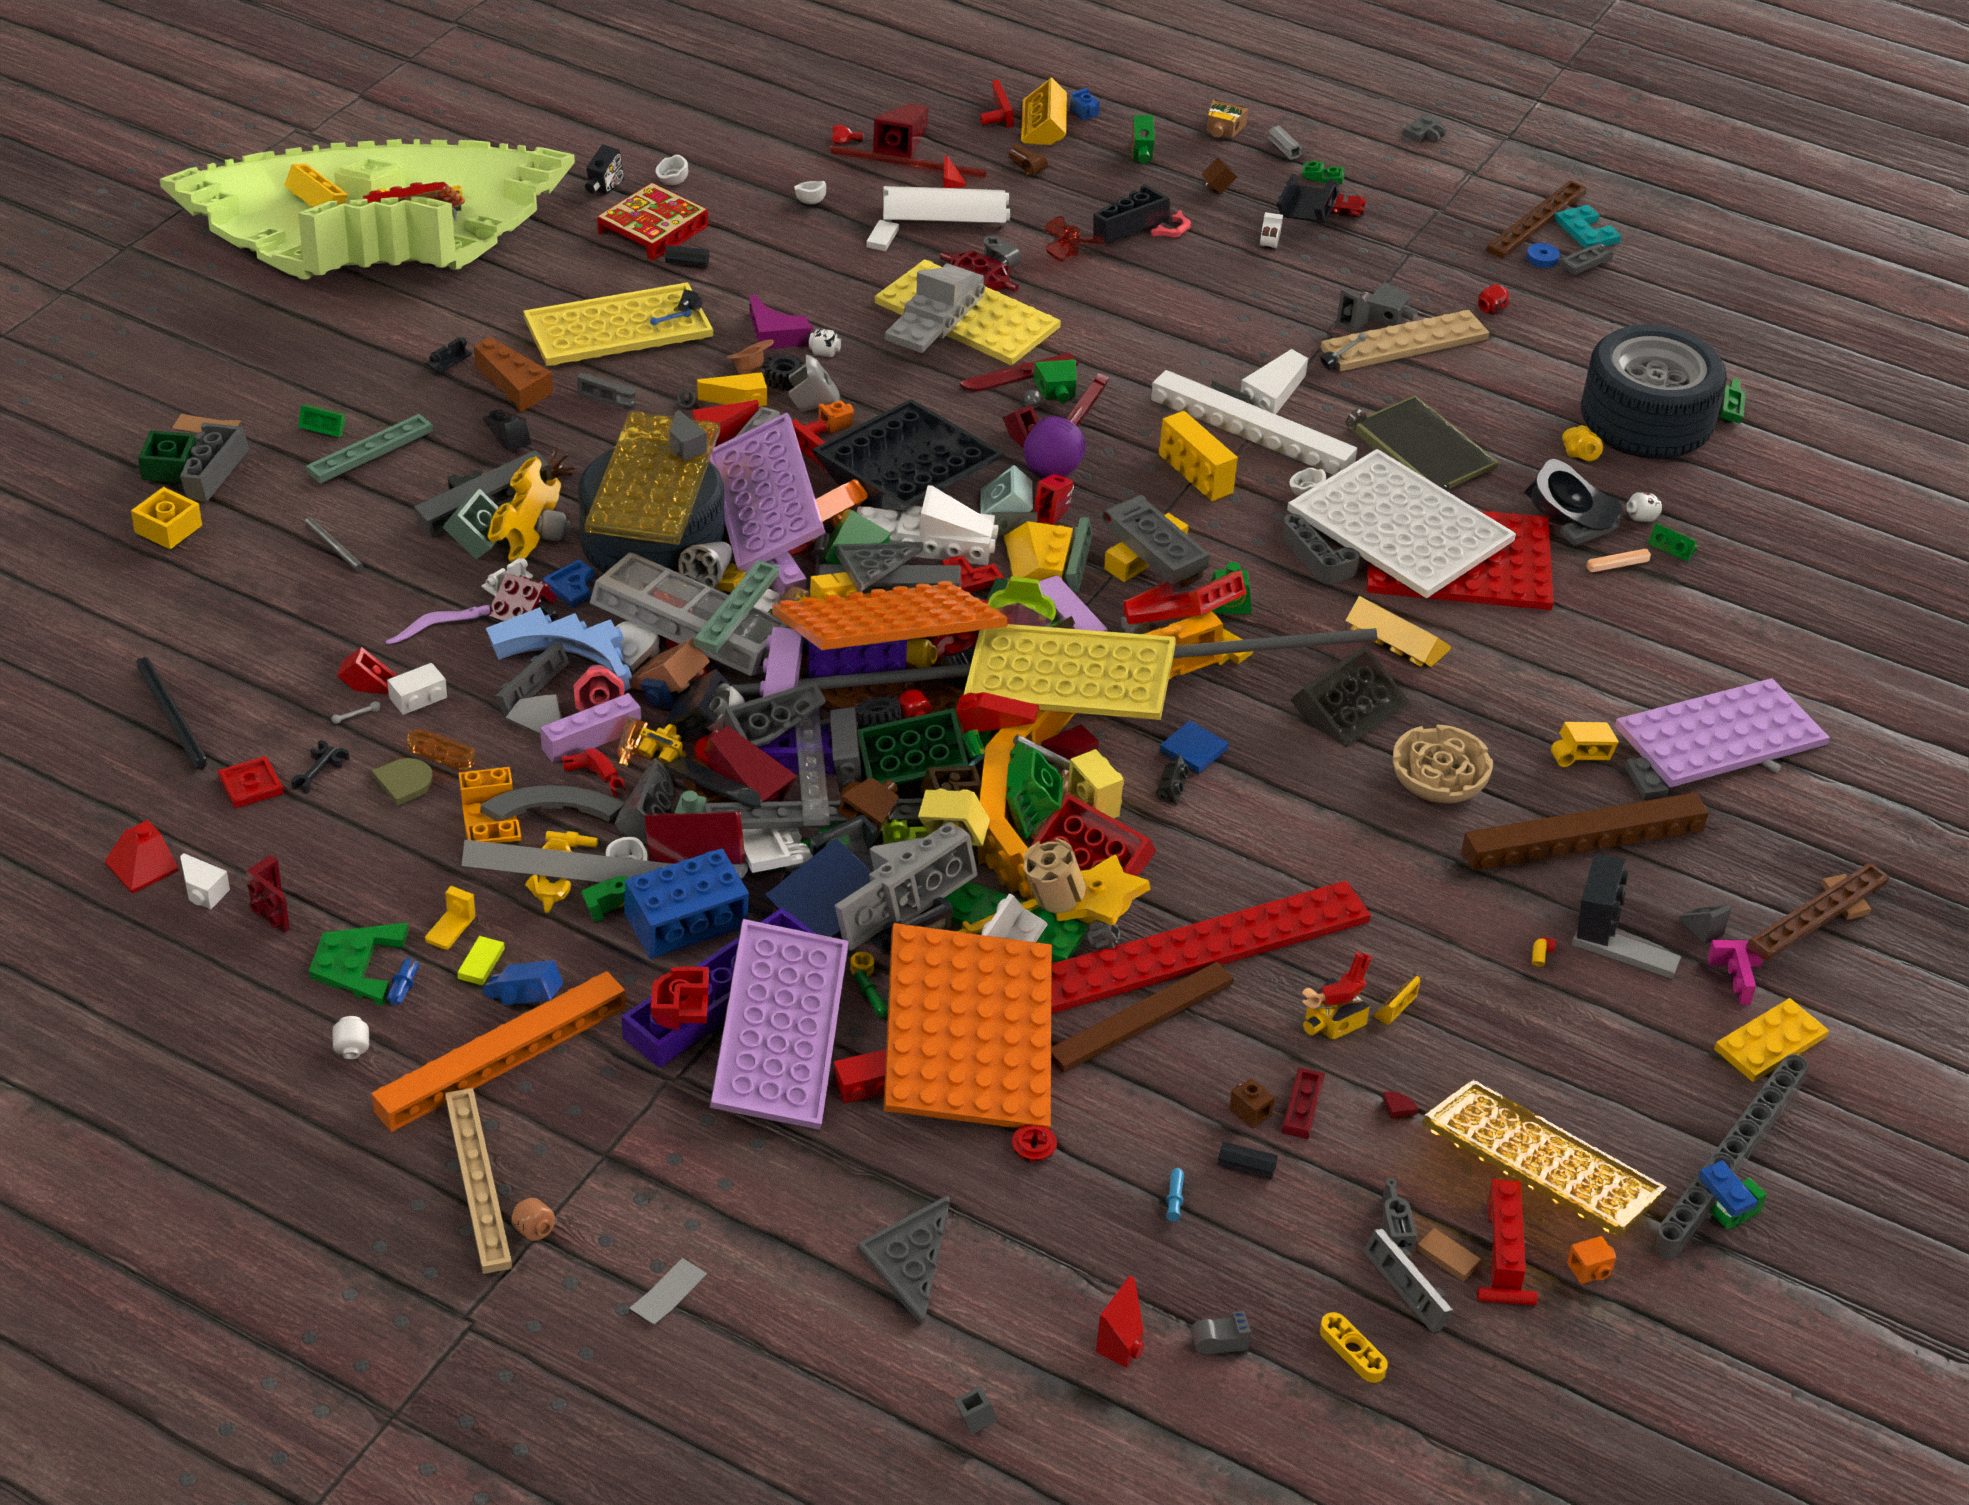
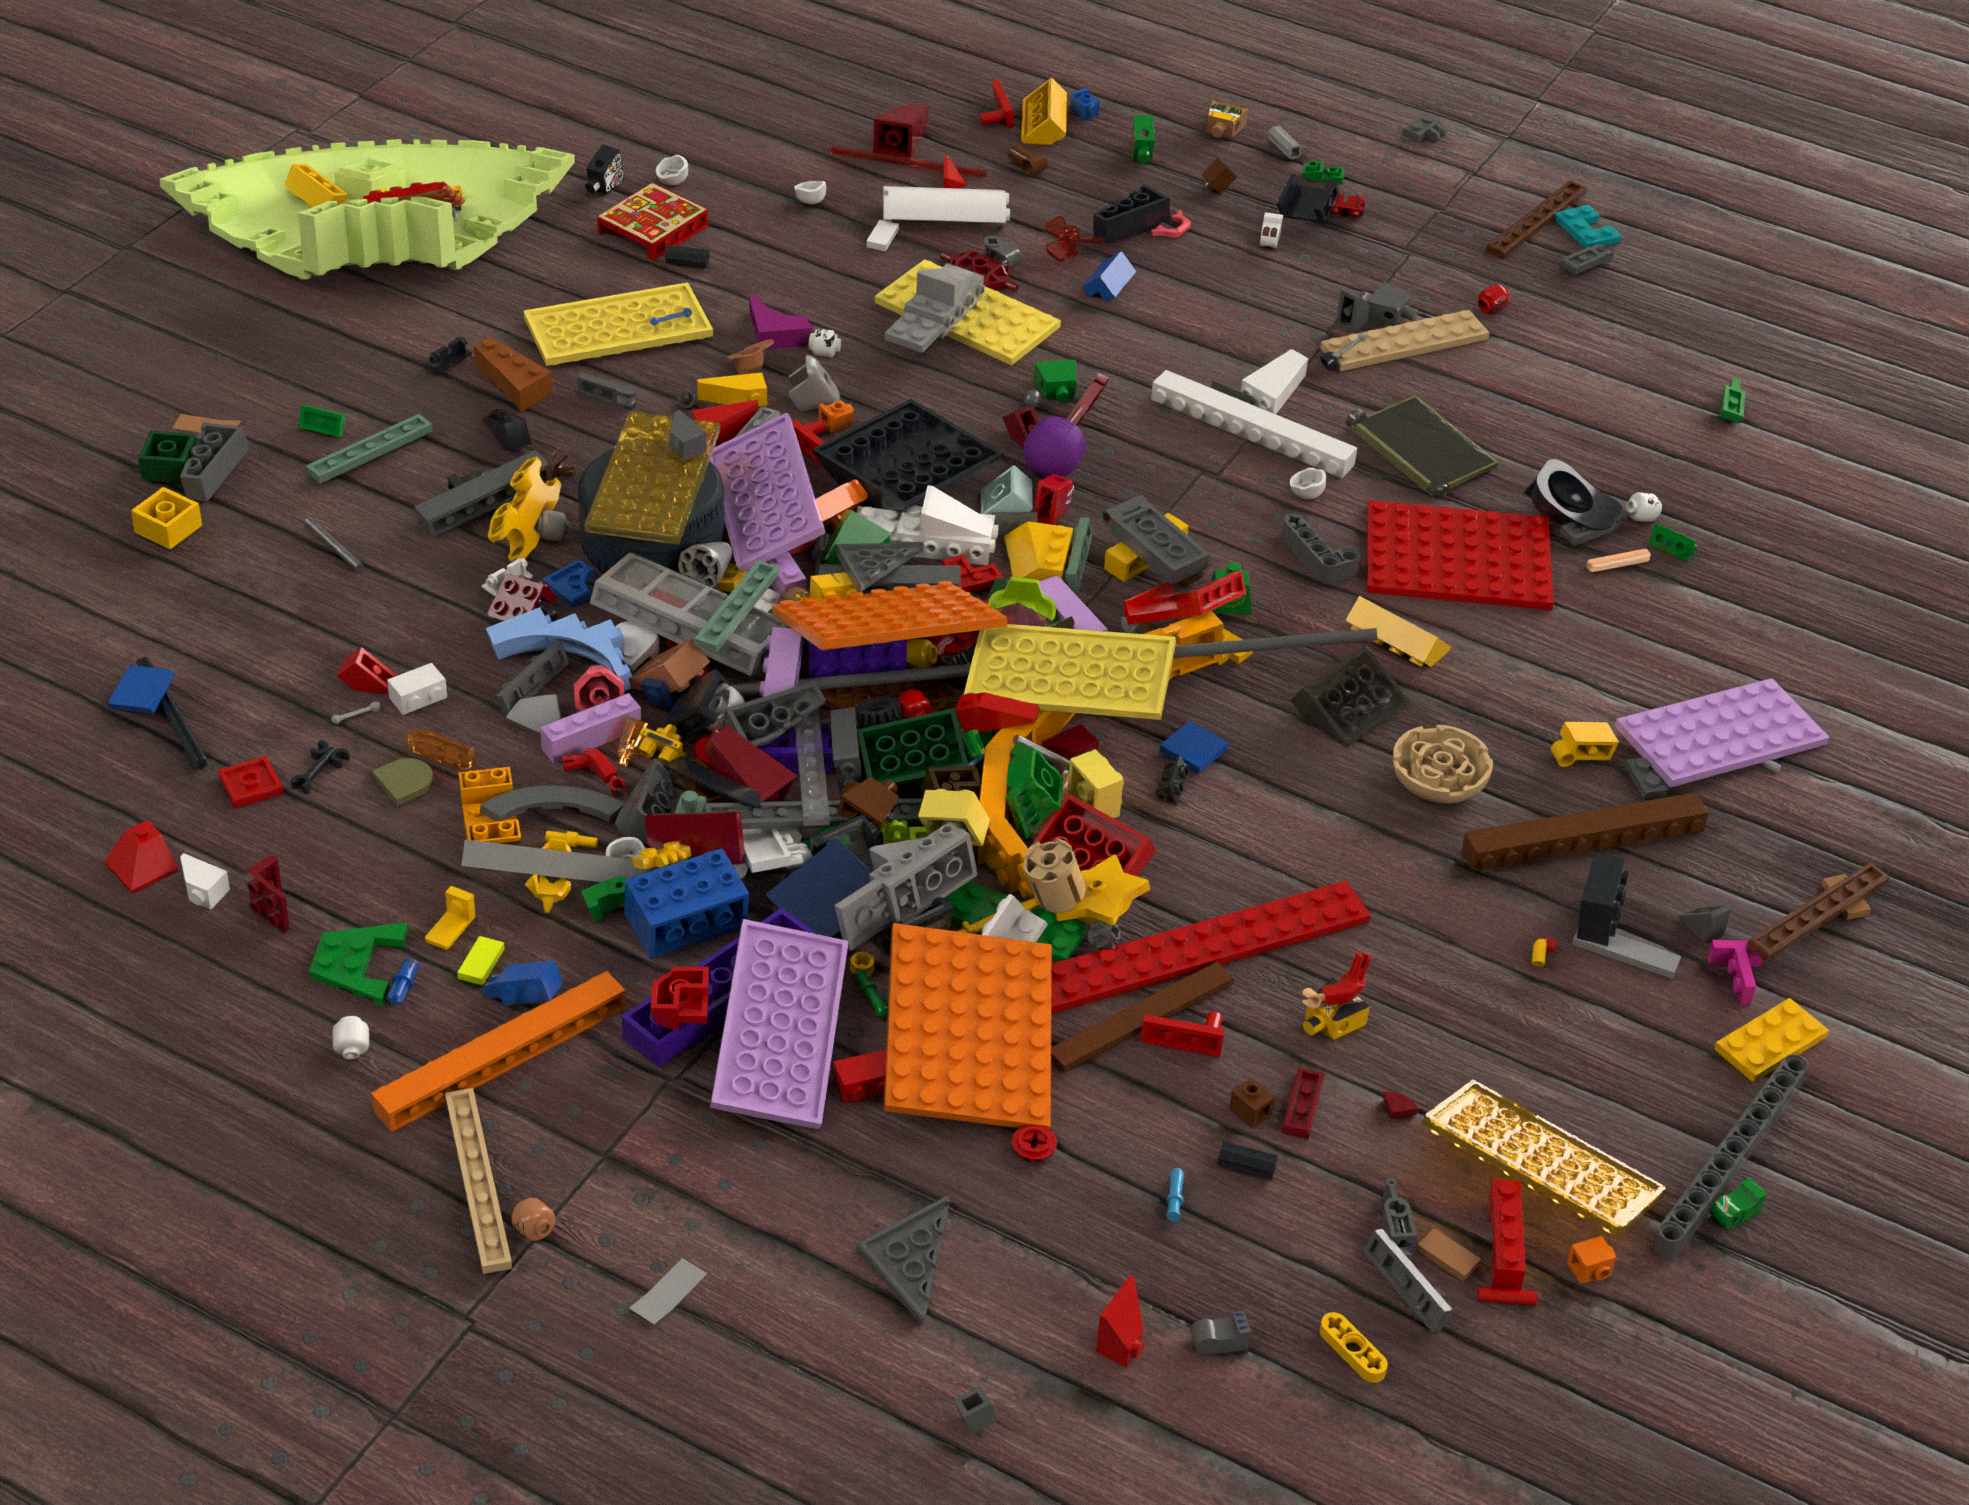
lavender piece [386,605,490,644] -> none
sand green brick [443,488,499,560] -> none
black piece [678,289,703,312] -> none
black tyre [765,353,804,391] -> none
red rock [831,124,863,144] -> none
dark red piece [960,352,1078,391] -> none
yellow brick [1159,411,1238,501] -> none
white plate [1287,449,1516,598] -> none
yellow slope [1373,976,1420,1025] -> none
blue piece [1526,243,1560,268] -> none
yellow head [1562,425,1603,462] -> none
black wheel [1581,324,1727,459] -> none
blue plate [1698,1160,1758,1218] -> none
none -> blue tile [108,665,174,714]
none -> yellow hinge [632,841,691,870]
none -> piece [1082,251,1136,302]
none -> red piece [1140,1011,1225,1057]

